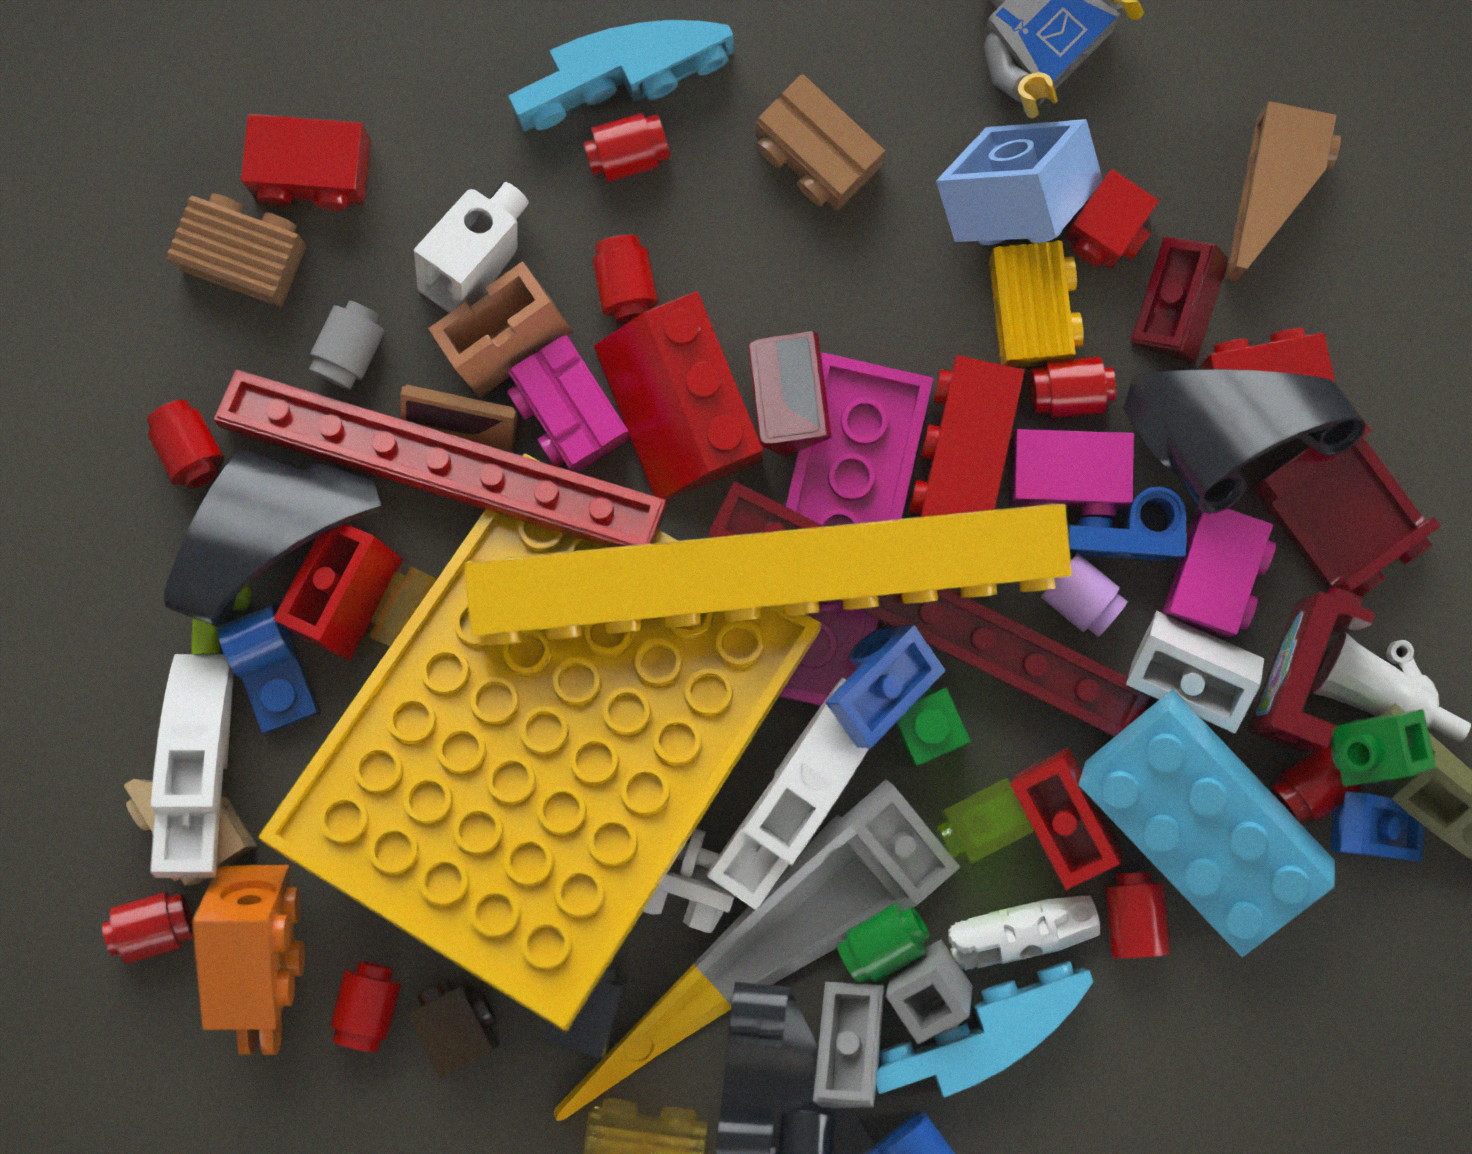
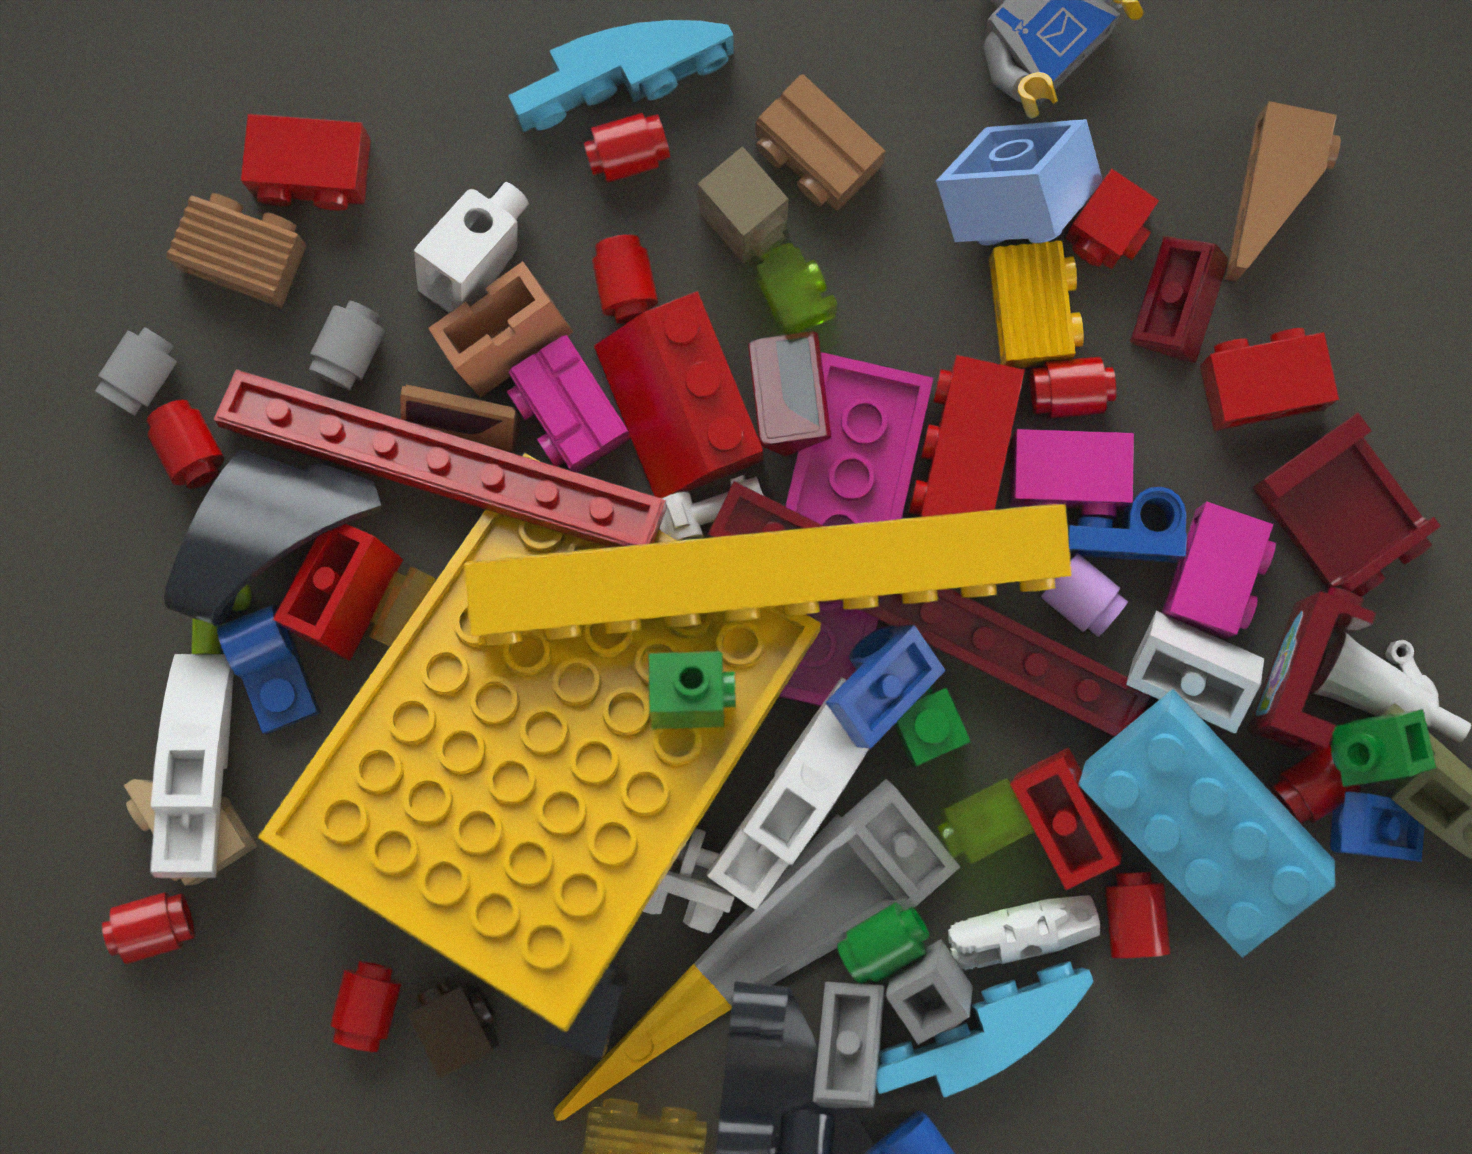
orange brick [193,865,305,1055] -> none
black panel [1123,369,1366,514] -> none
none -> light grey brick [95,327,177,416]
none -> green brick [649,652,736,729]
none -> white bar [660,475,763,541]
none -> dark tan brick [698,146,788,264]
none -> clear neon green brick [756,243,838,335]

